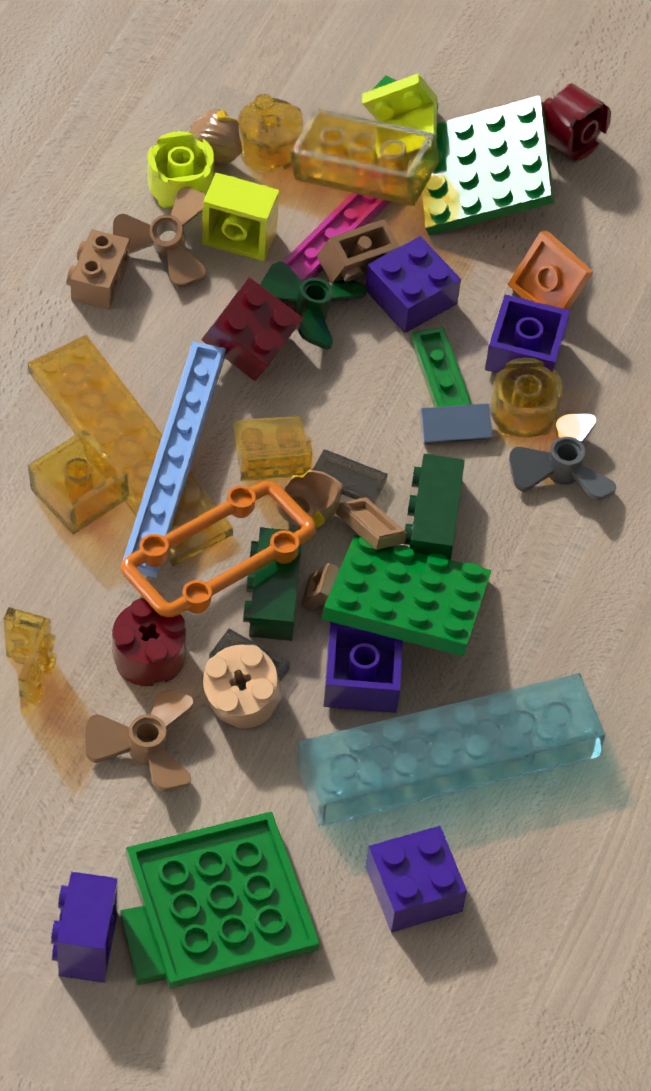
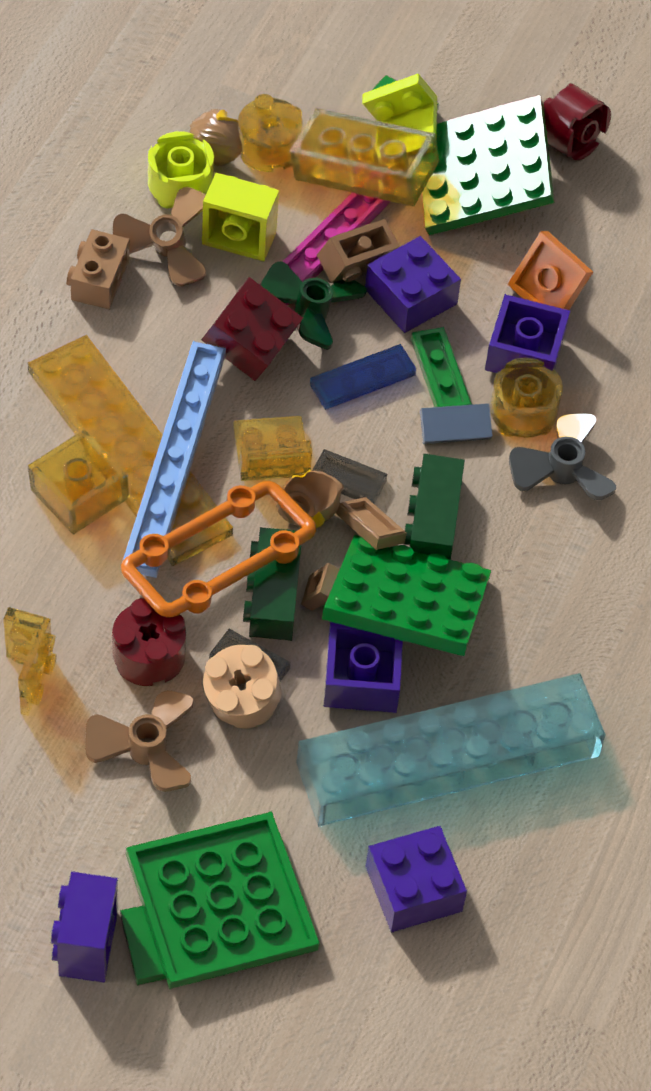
none -> clear blue tile [310,344,417,410]

